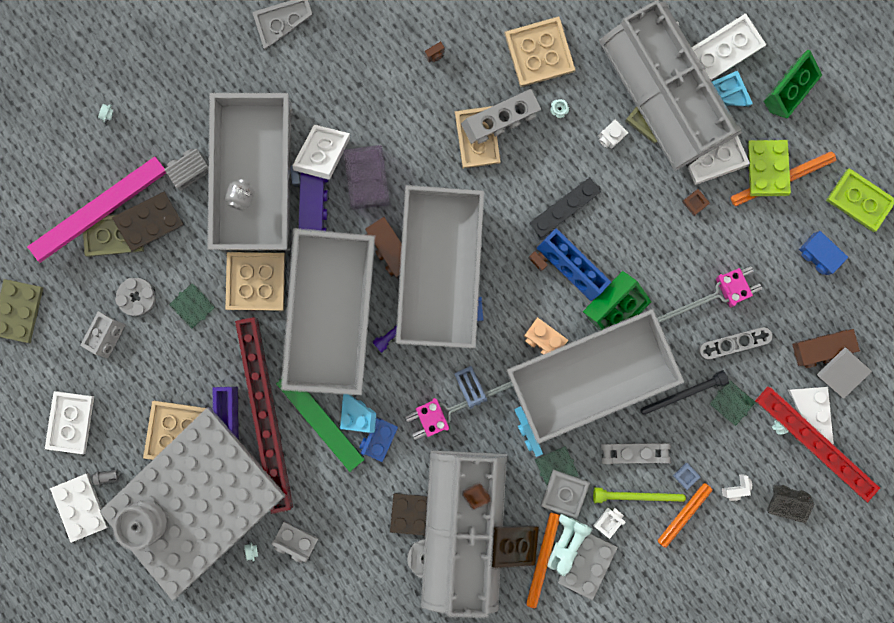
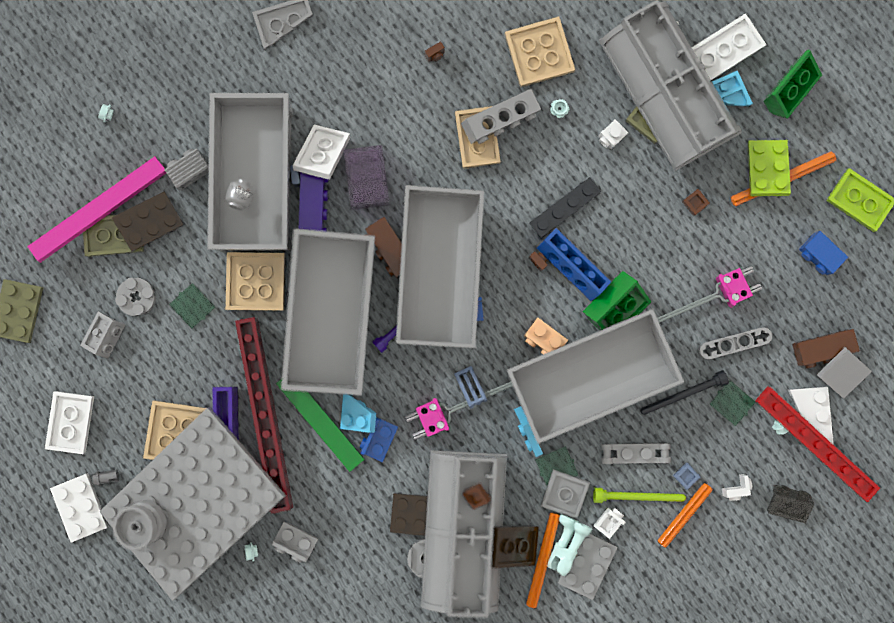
white wing [688,136,750,185] -> none

